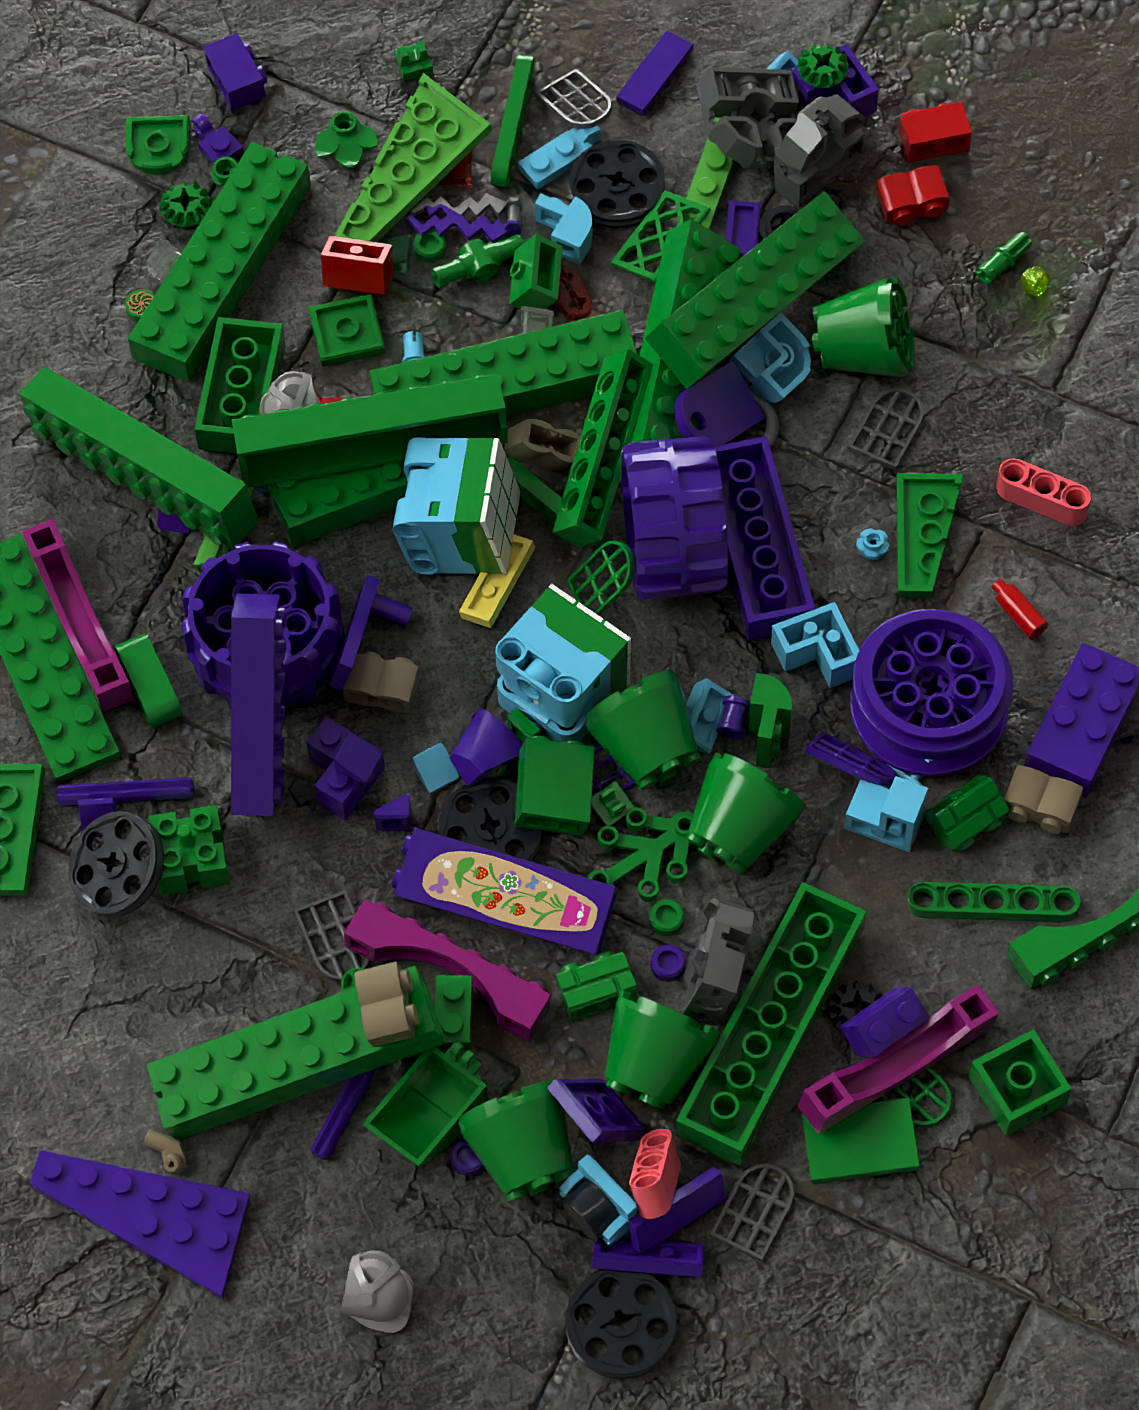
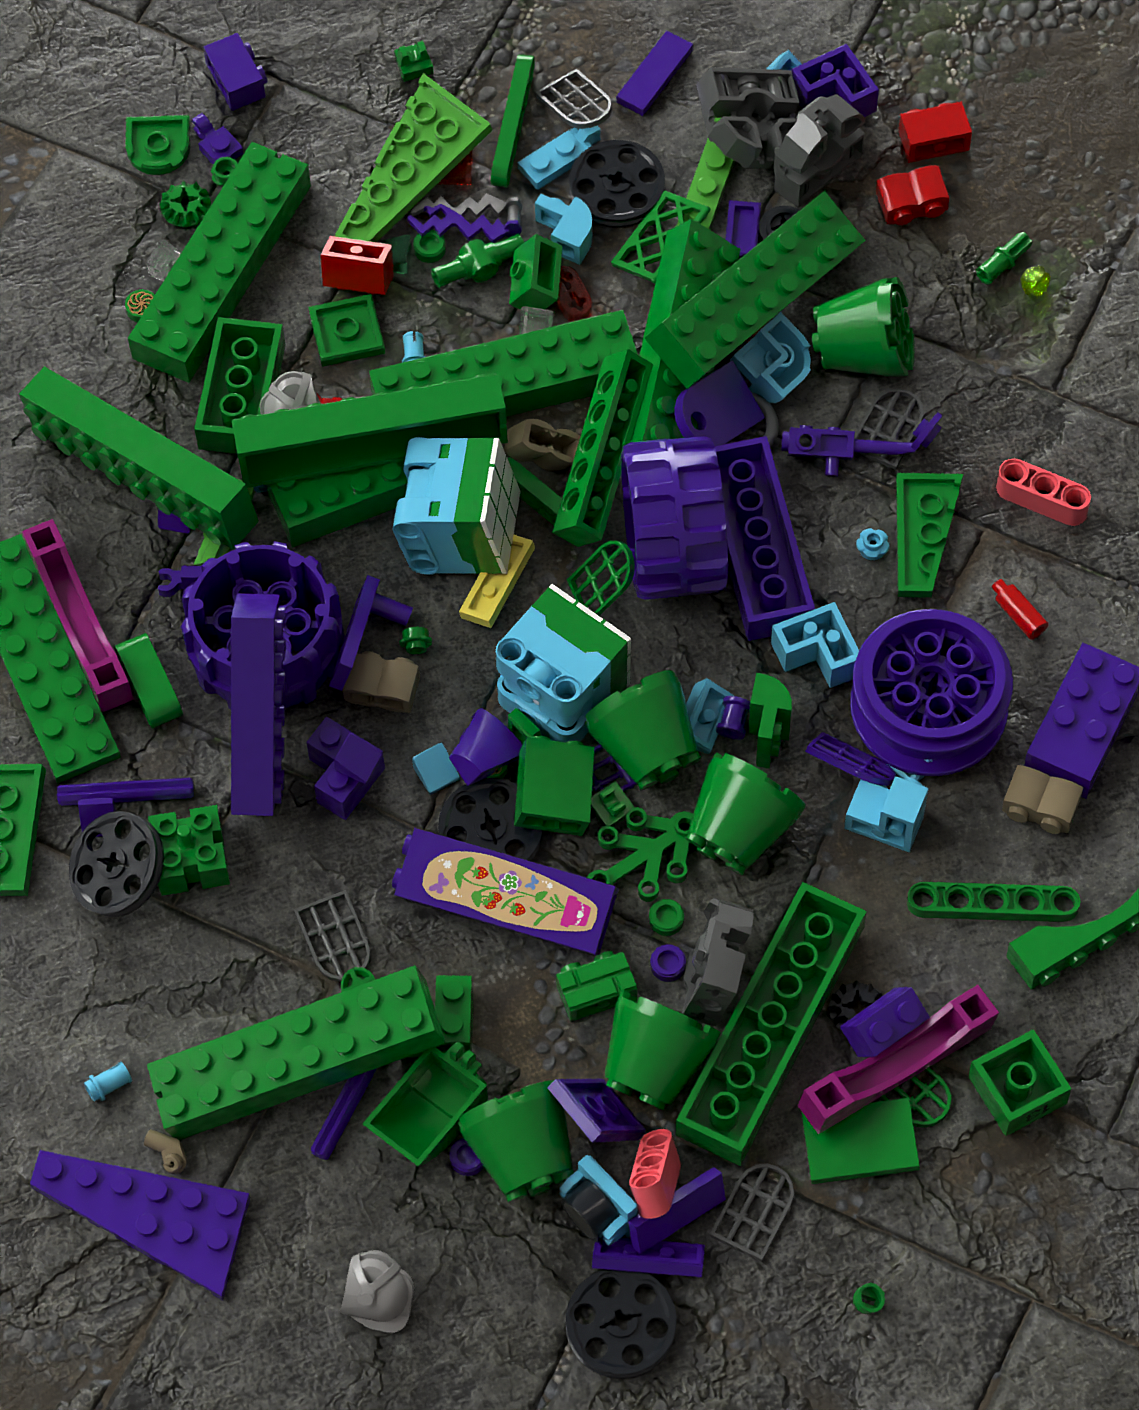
green plate [315,111,378,169] -> none
magenta arch [344,899,551,1042] -> none
dark tan brick [355,961,419,1047] -> none
dark purple slope [374,794,411,831] -> none
green gear [798,42,849,88] -> none
green brick [923,775,1010,851] -> none
none -> medium azure pin [84,1061,132,1101]
none -> dark purple plate [158,566,202,597]
none -> green plate [399,627,432,654]
none -> dark purple piece [781,412,943,477]
none -> green hinge [853,1283,885,1314]

